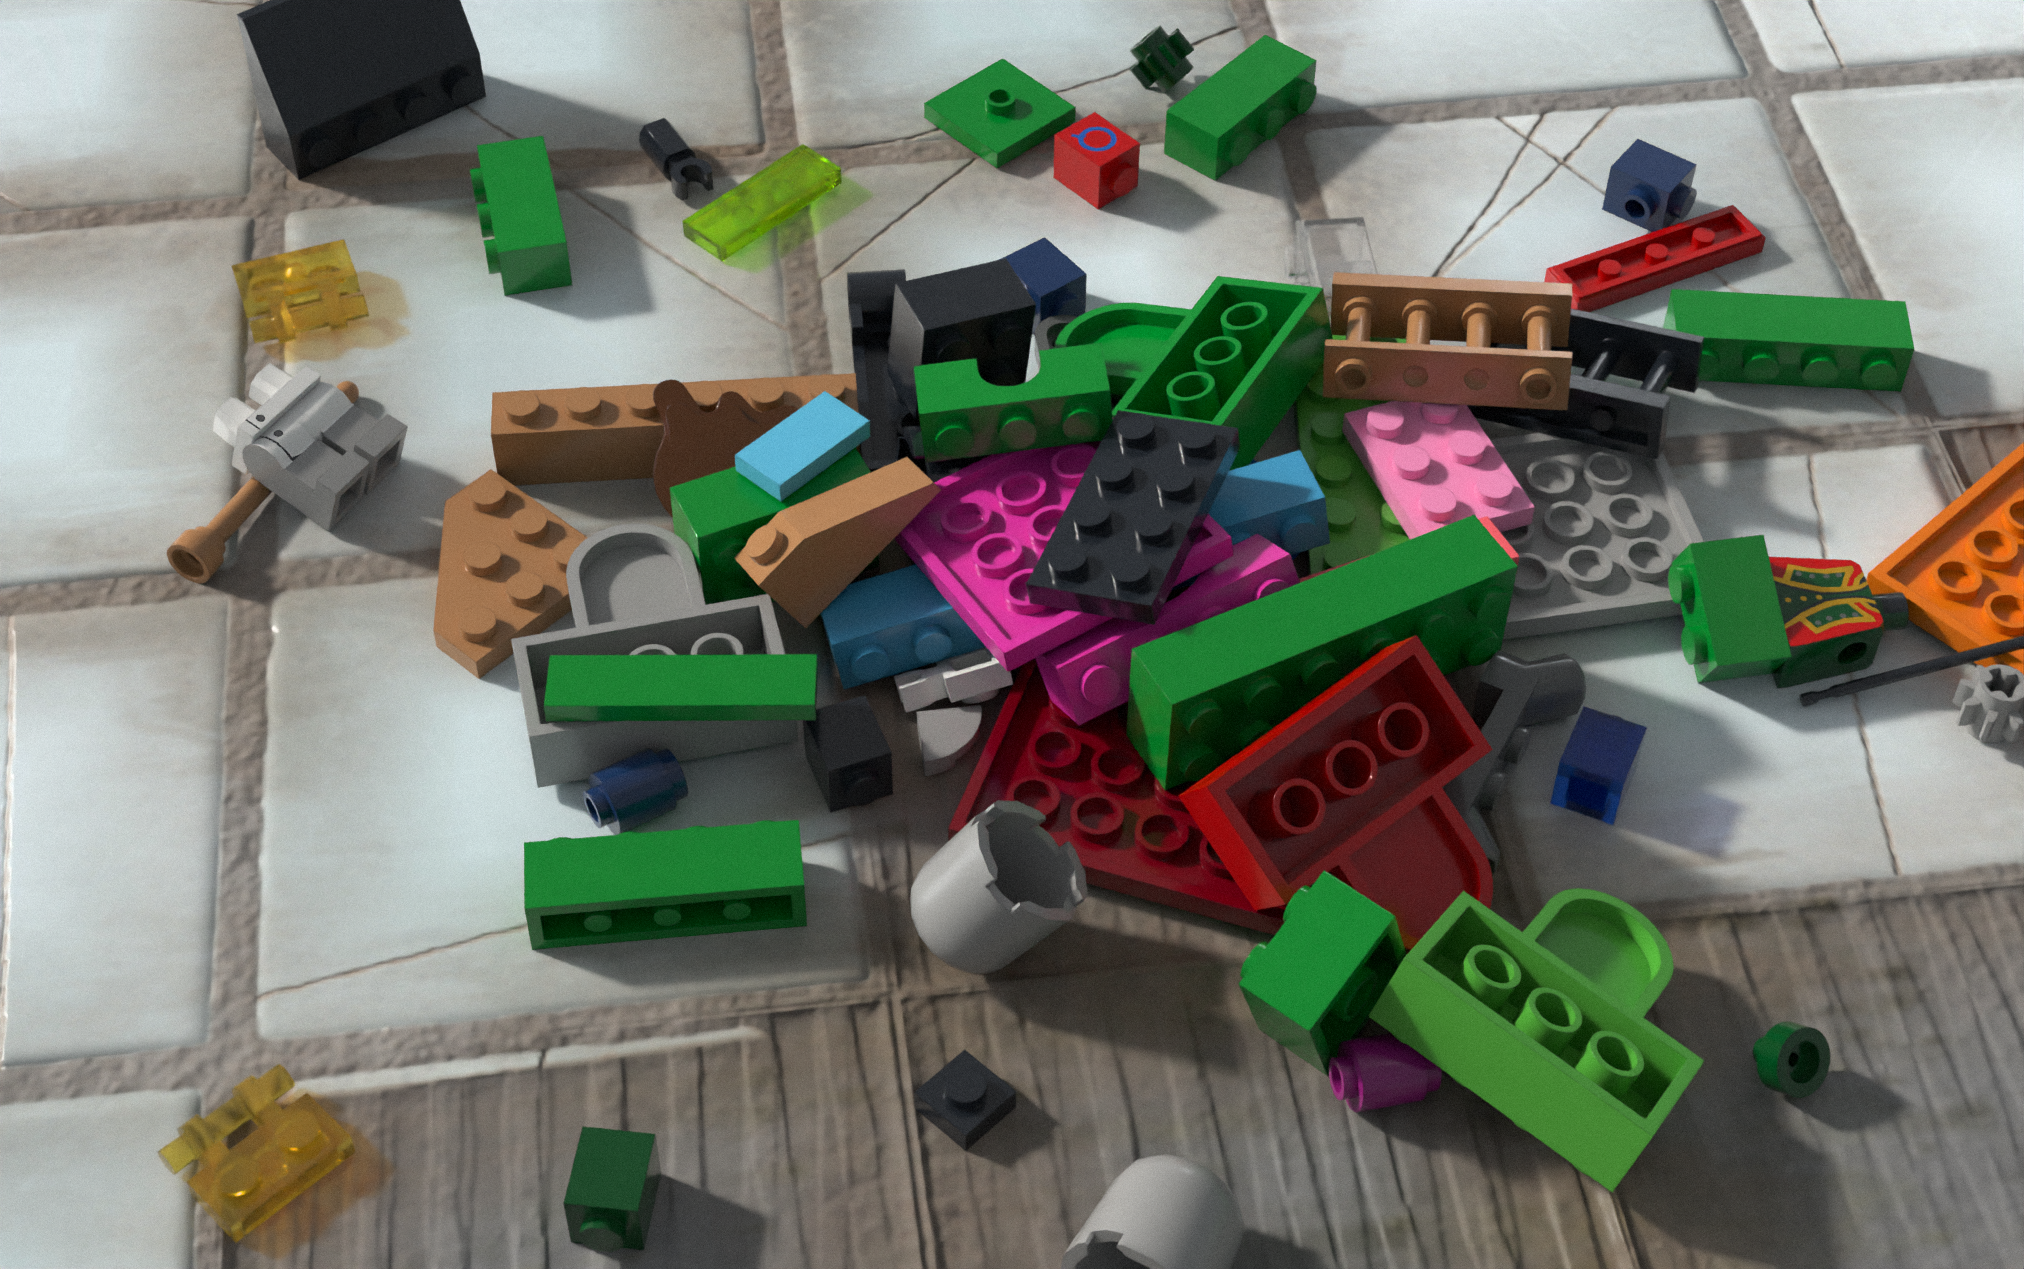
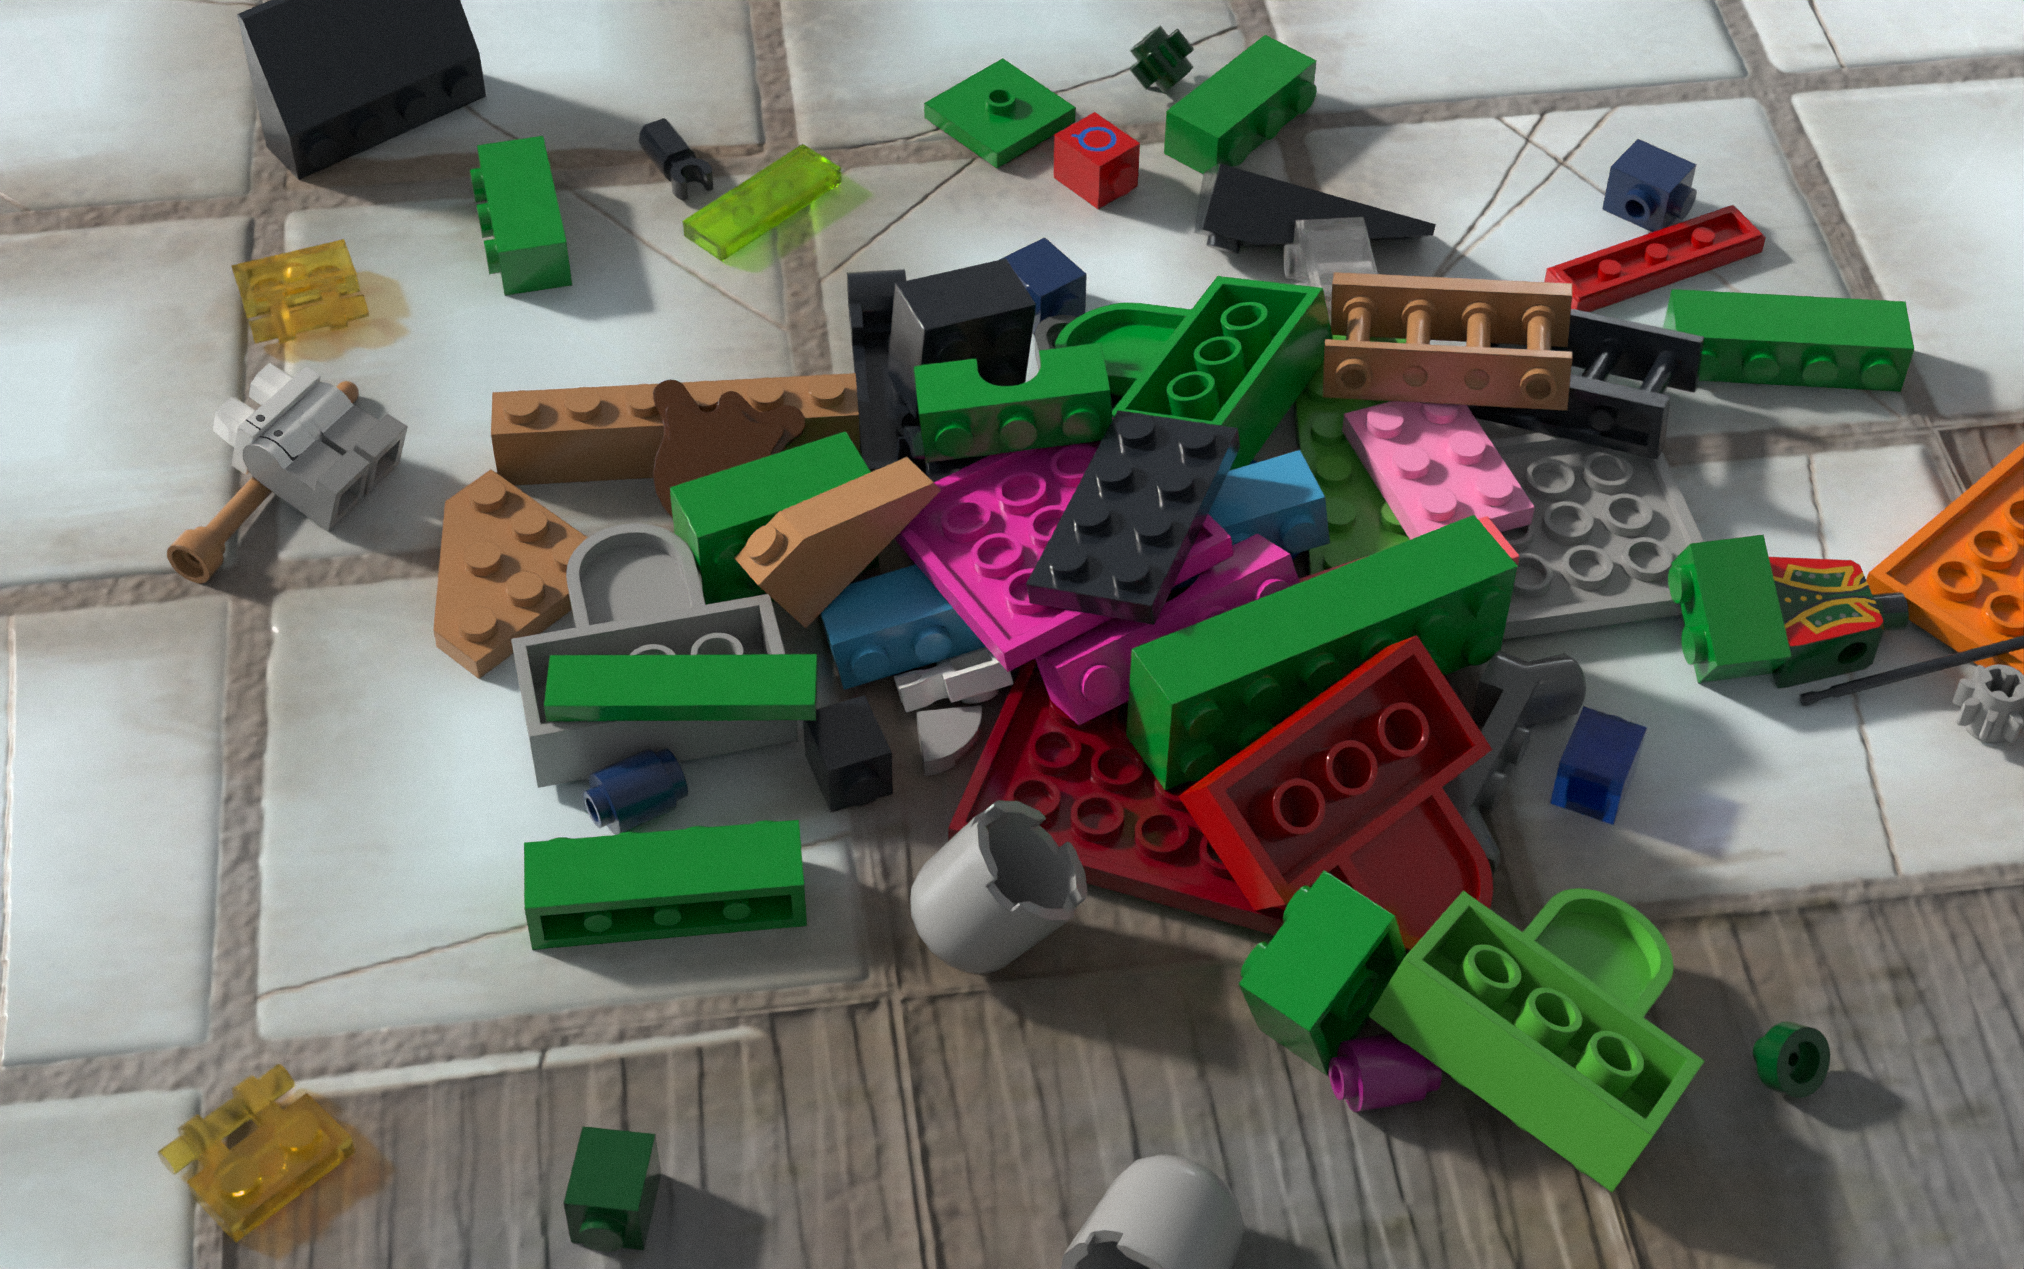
medium azure tile [735,391,870,502] -> none
black plate [914,1050,1016,1151] -> none
none -> black wedge [1194,164,1436,254]

